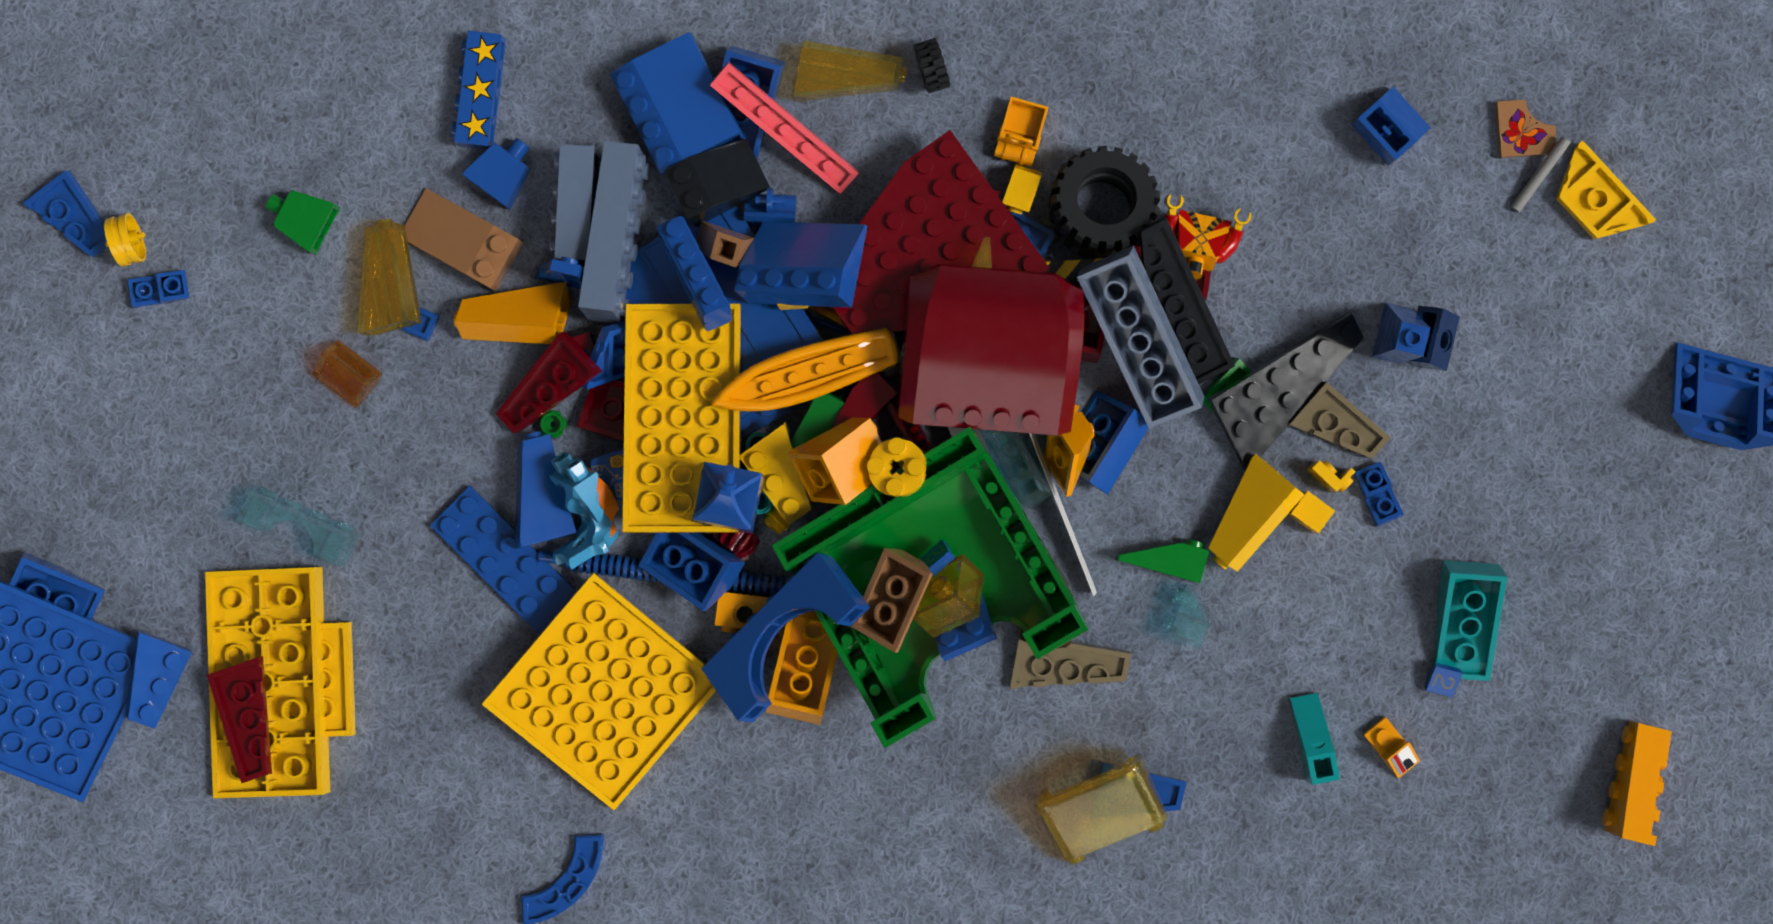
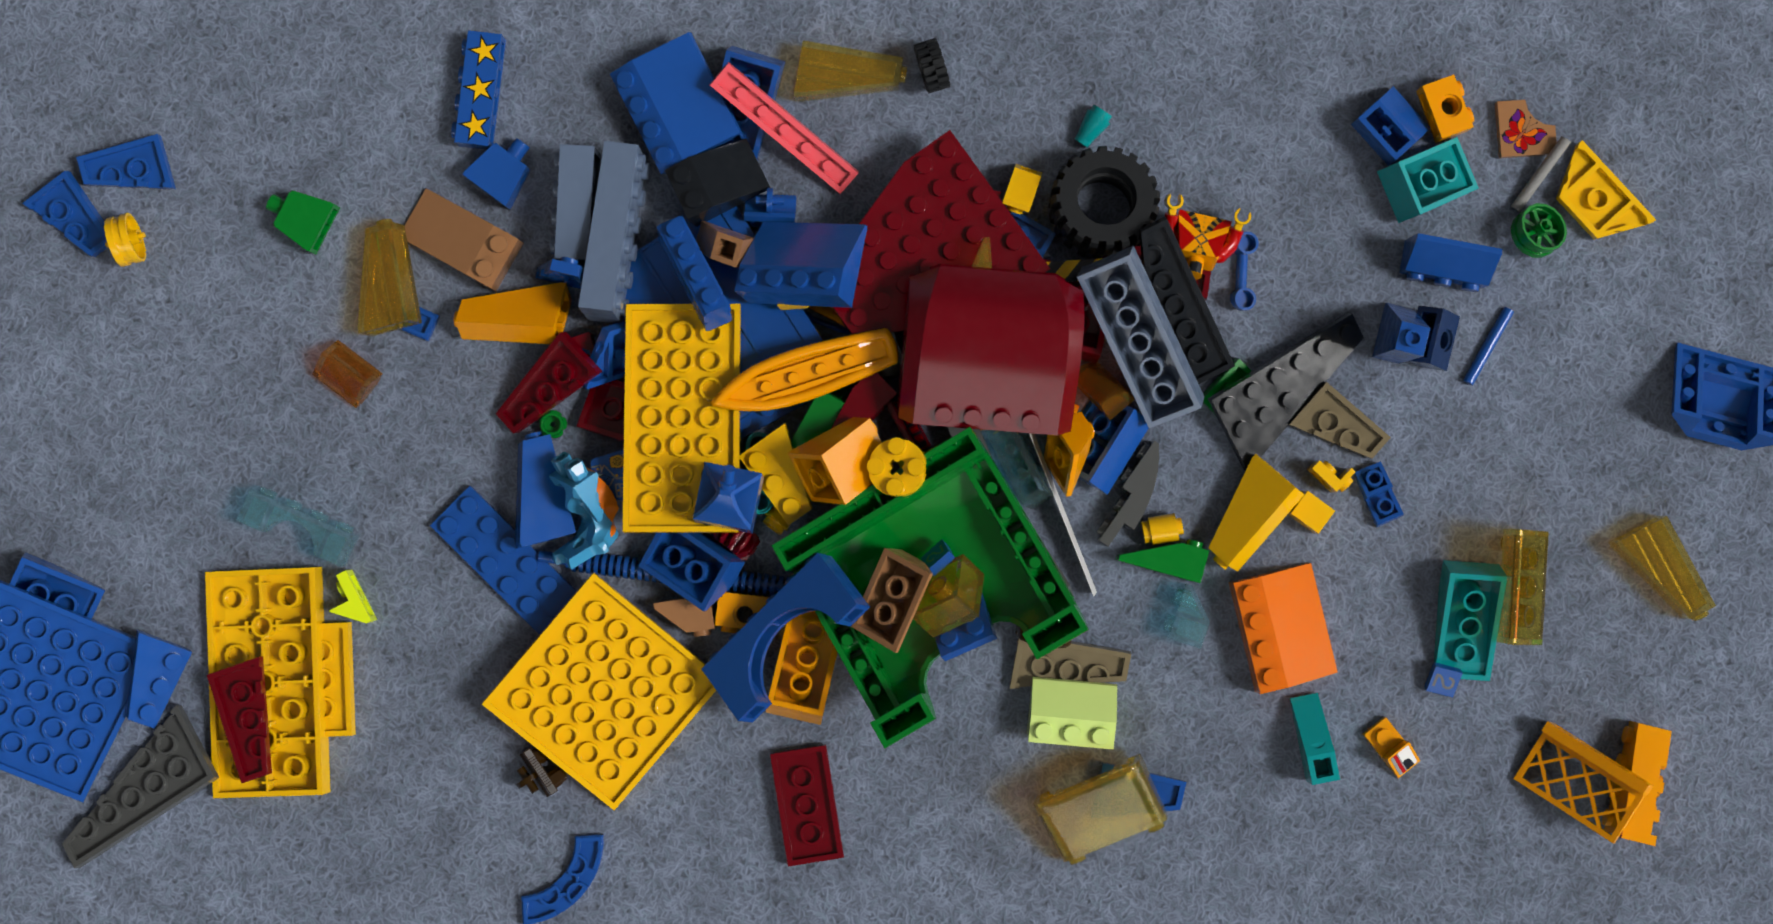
blue slope [127,270,190,308] -> none
light orange piece [994,97,1049,167] -> none
none -> dark grey wing [62,705,219,868]
none -> blue wing [76,134,176,189]
none -> neon yellow slope [329,570,377,623]
none -> dark brown hips [516,748,567,797]
none -> medium nougat slope [653,598,717,637]
none -> dark red plate [770,744,844,867]
none -> yellowish green slope [1027,677,1117,749]
none -> teal cone [1074,104,1112,148]
none -> clear orange brick [1077,363,1135,420]
none -> dark grey slope [1096,441,1159,547]
none -> yellow brick [1141,513,1184,545]
none -> orange slope [1229,563,1338,694]
none -> blue bar [1230,232,1259,311]
none -> teal slope [1377,137,1479,223]
none -> blue slope [1399,233,1503,292]
none -> light orange brick [1416,74,1474,143]
none -> blue bar [1463,307,1514,386]
none -> clear yellow slope [1497,529,1549,645]
none -> green wheel [1510,203,1567,258]
none -> light orange fence [1513,721,1654,844]
none -> clear yellow slope [1608,516,1716,621]

